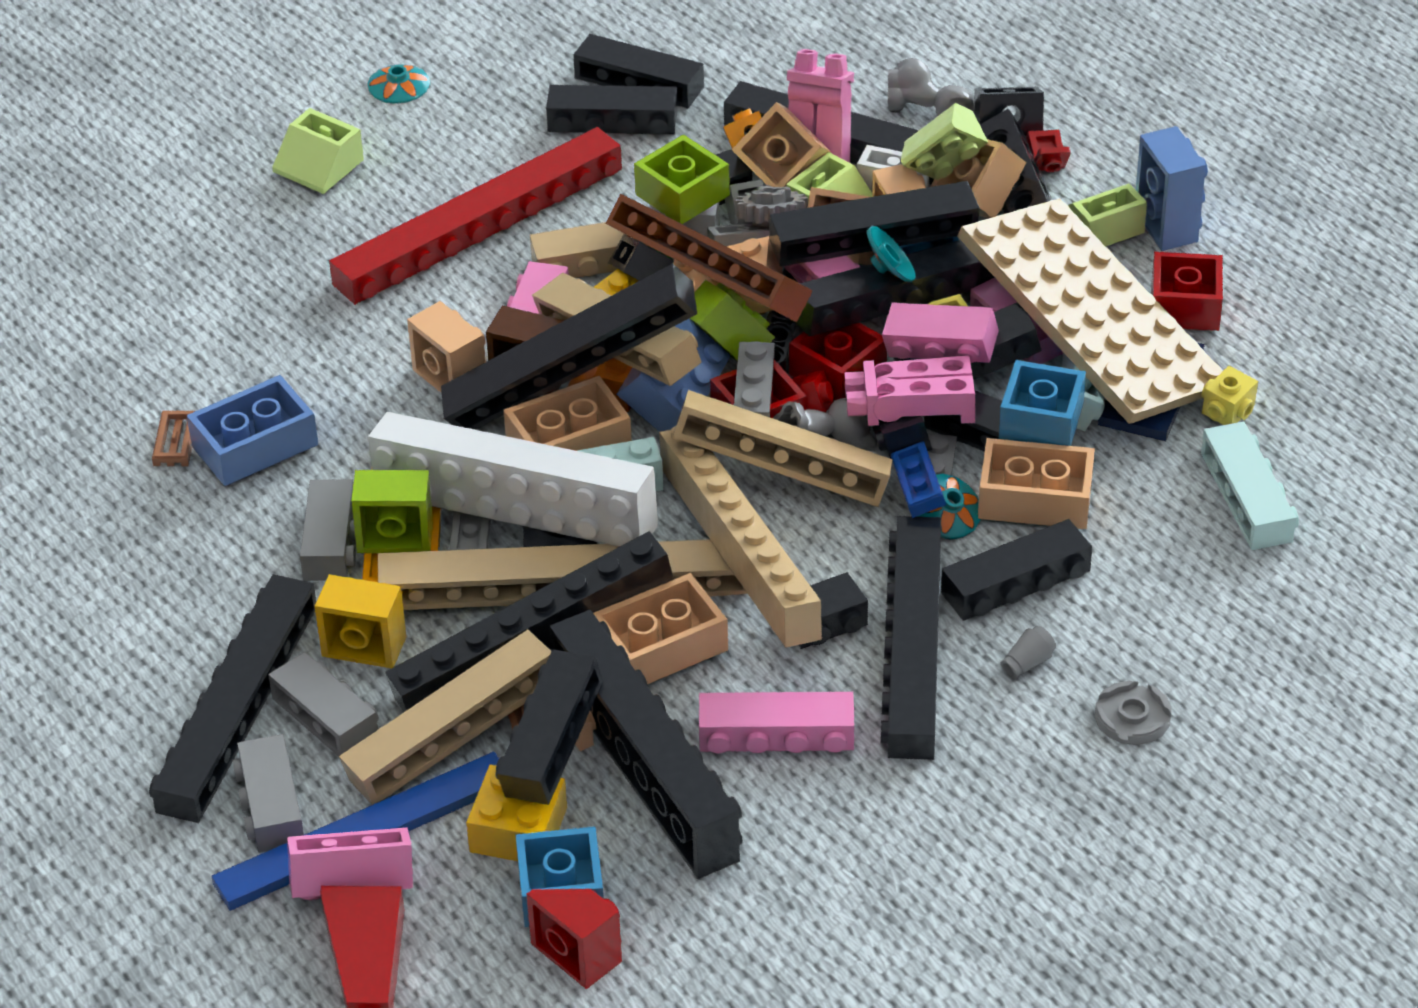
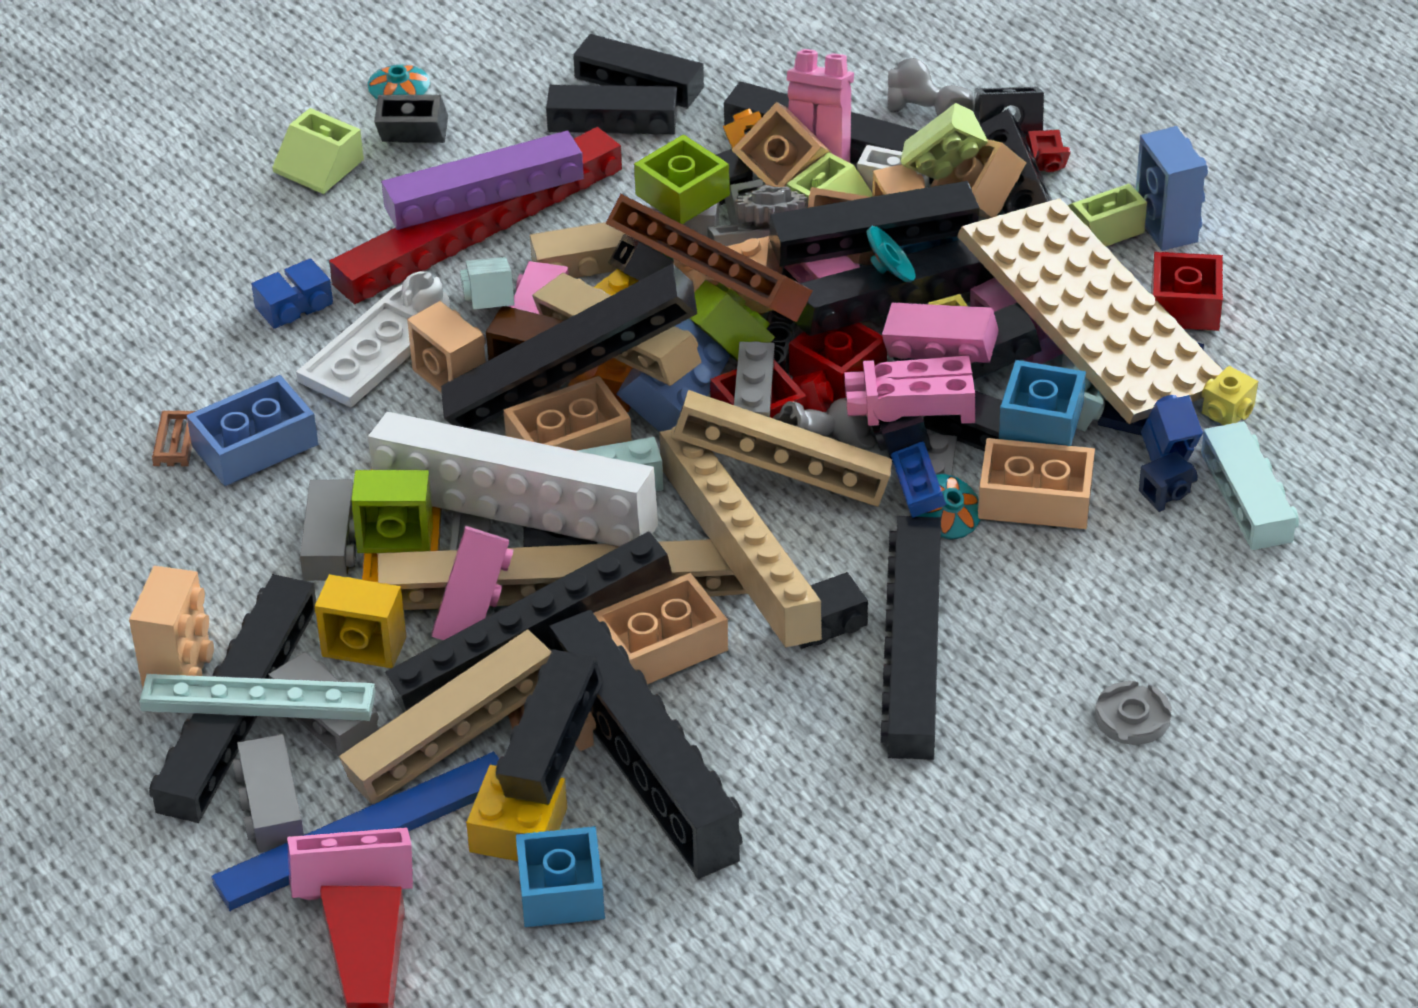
red slope [527,889,622,989] -> none
bright pink brick [699,692,854,754] -> none
black brick [941,519,1092,621] -> none
light grey cone [1000,626,1056,679] -> none
none -> light nougat brick [129,565,214,689]
none -> light aqua tile [139,674,376,721]
none -> blue piece [251,258,333,329]
none -> white plate [296,271,450,408]
none -> black brick [374,95,449,143]
none -> medium lavender brick [381,131,584,230]
none -> bright pink brick [432,526,514,640]
none -> light aqua brick [460,257,515,309]
none -> dark blue brick [1138,451,1198,512]
none -> blue piece [1141,395,1203,462]

